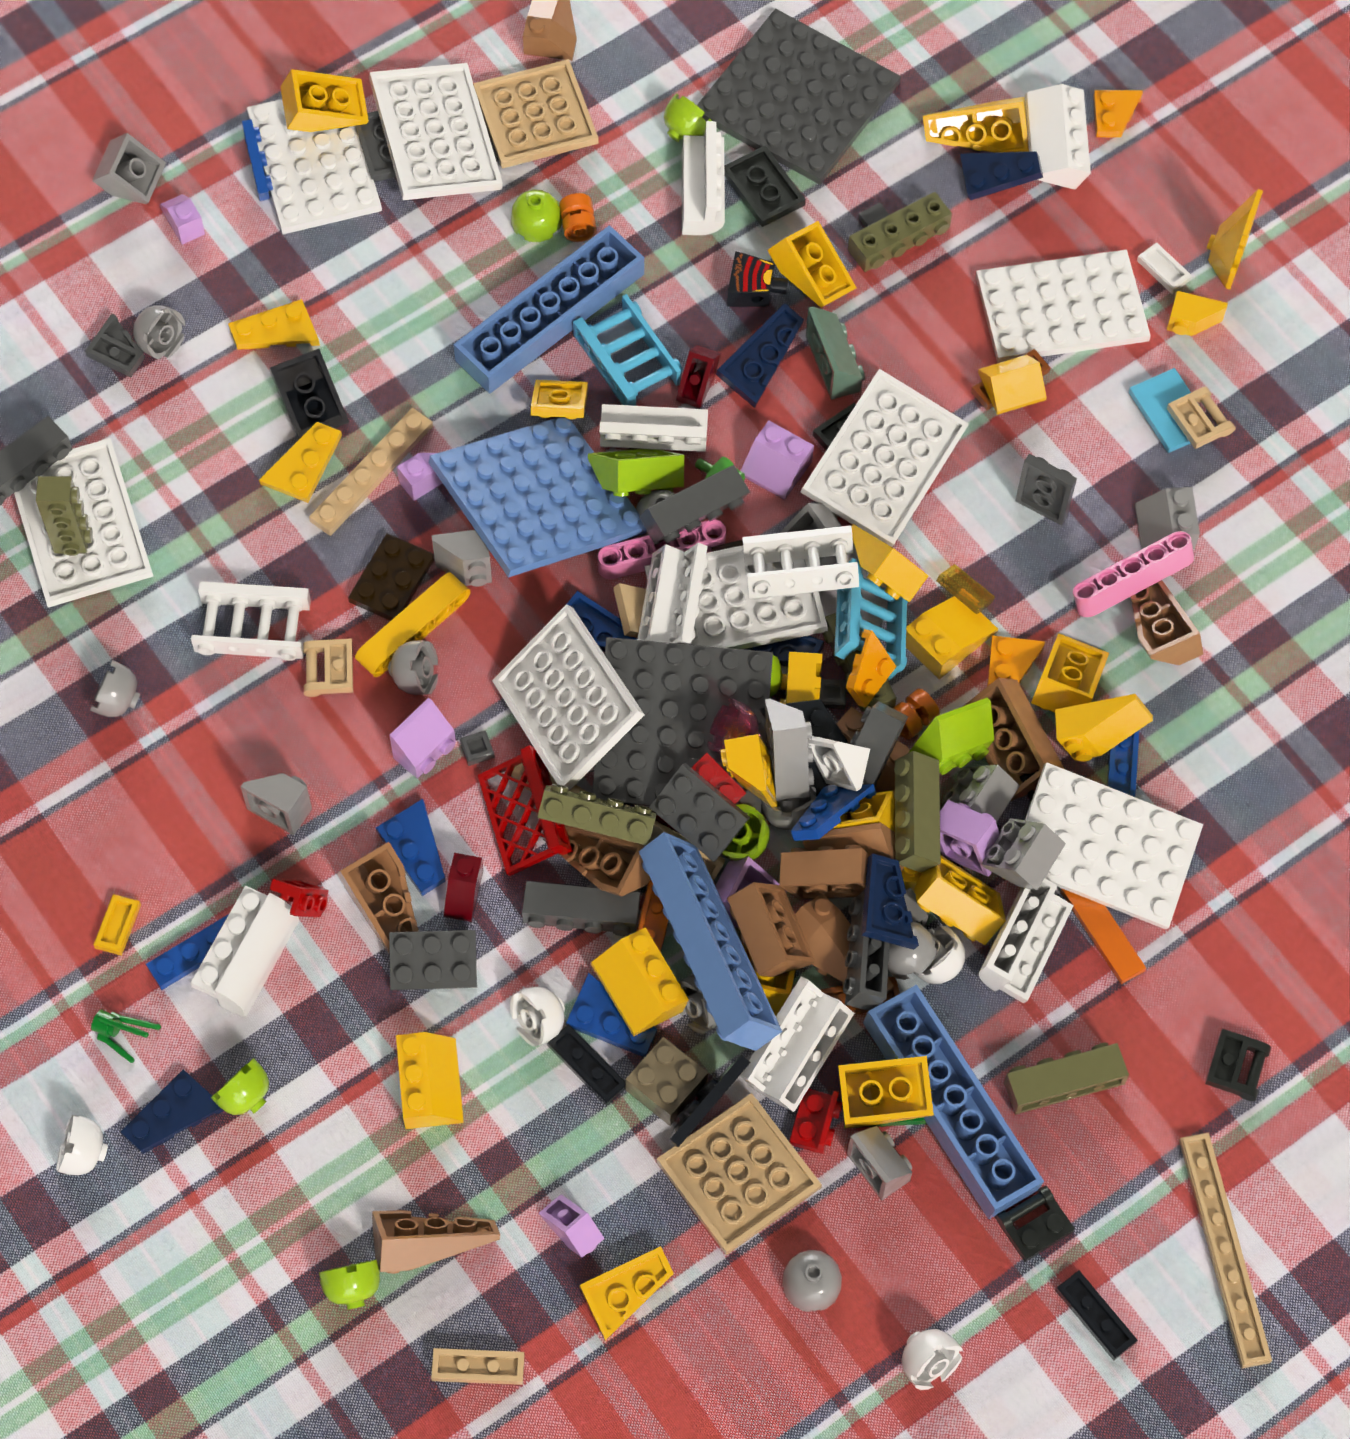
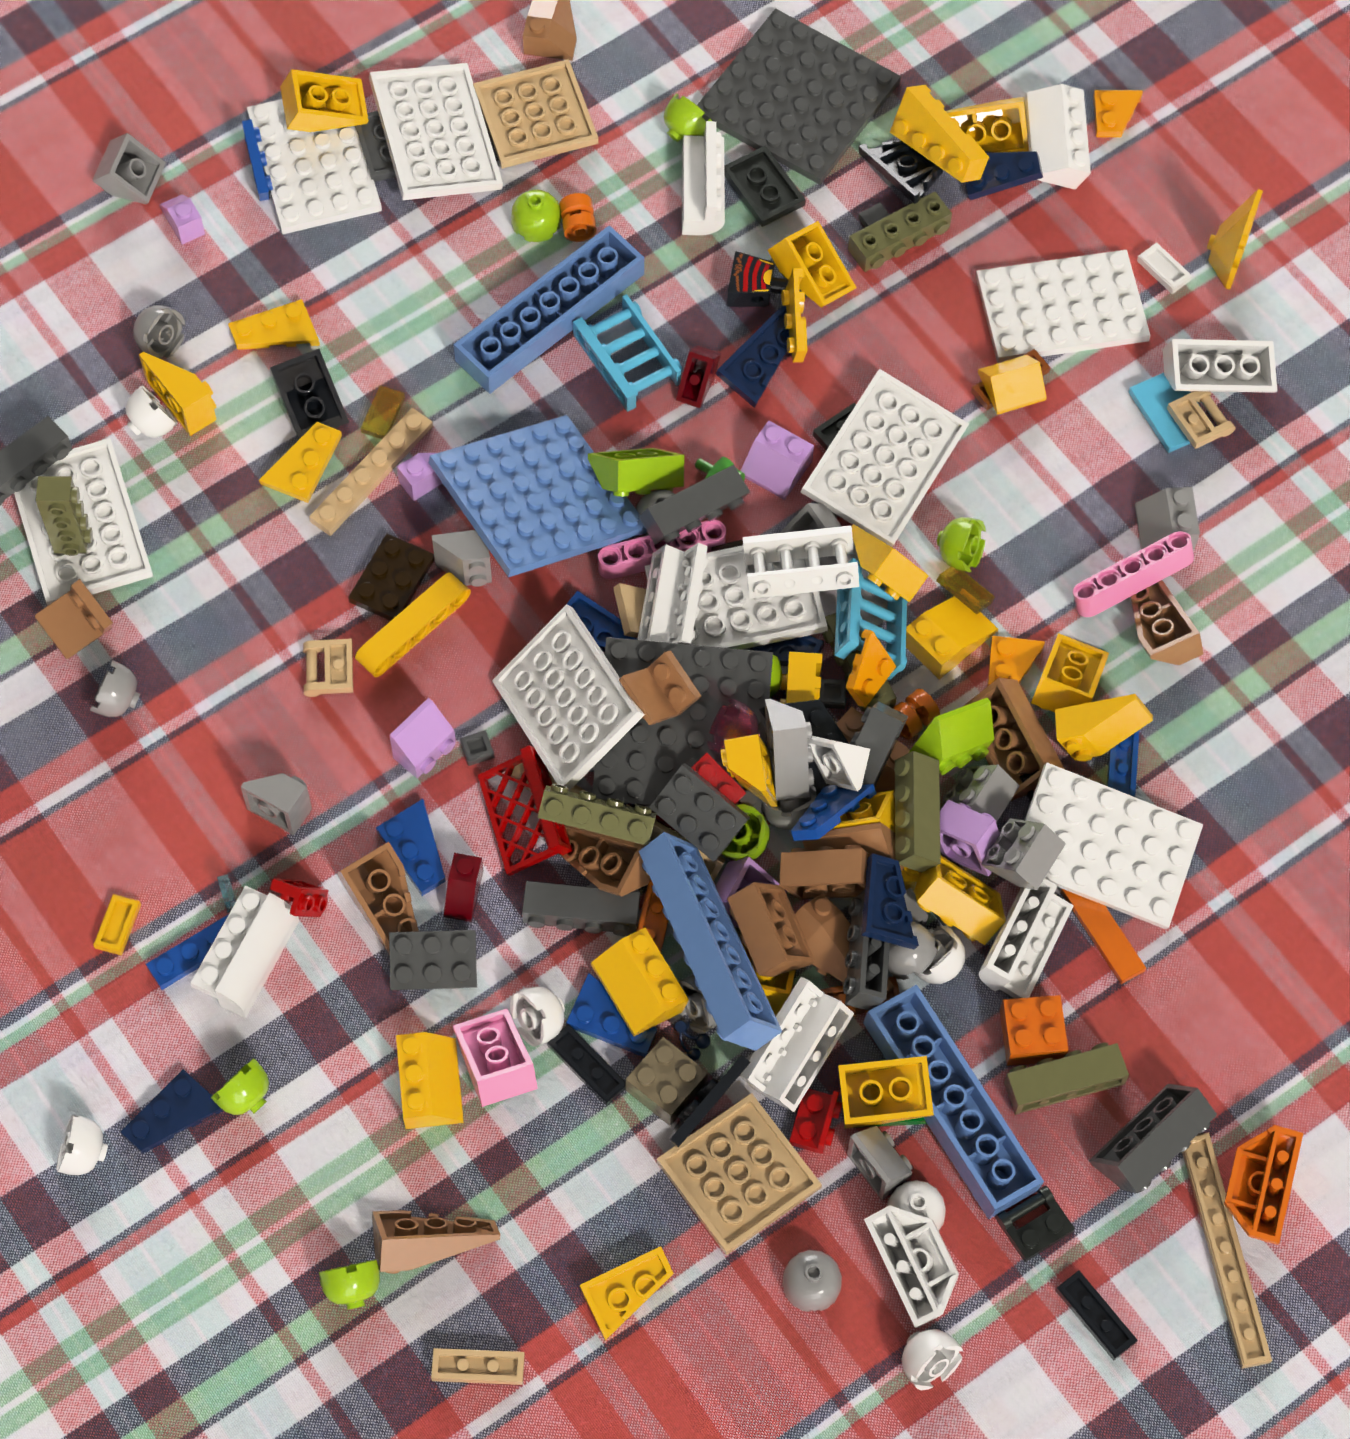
dark grey wing [85,314,145,378] -> none
green plant [91,1009,161,1063] -> none
white fence [191,581,311,661] -> none
light grey cylinder [388,640,438,695] -> none
yellow plate [531,380,588,419] -> none
lavender slope [539,1195,605,1257] -> none
white brick [599,404,708,452] -> none
sand green slope [806,307,865,400] -> none
dark grey plate [1015,454,1077,526] -> none
yellow slope [1167,291,1228,336] -> none
pearl dark grey plate [1205,1028,1271,1101] -> none
none -> medium nougat bracket [35,579,113,659]
none -> white cylinder [126,386,178,438]
none -> yellow slope [139,352,217,436]
none -> clear light blue tile [217,874,236,913]
none -> clear yellow tile [361,385,405,439]
none -> bright pink slope [453,1009,538,1107]
none -> medium nougat bracket [619,650,702,725]
none -> dark blue piece [675,1020,711,1061]
none -> yellow wing [781,268,807,363]
none -> black wing [859,141,943,204]
none -> white wedge [864,1205,959,1328]
none -> white cylinder [887,1180,946,1231]
none -> yellow wedge [890,85,989,183]
none -> lime cylinder [937,517,986,573]
none -> orange brick [1000,995,1068,1066]
none -> dark grey slope [1089,1084,1217,1193]
none -> white slope [1162,339,1277,393]
none -> orange wedge [1224,1125,1303,1245]

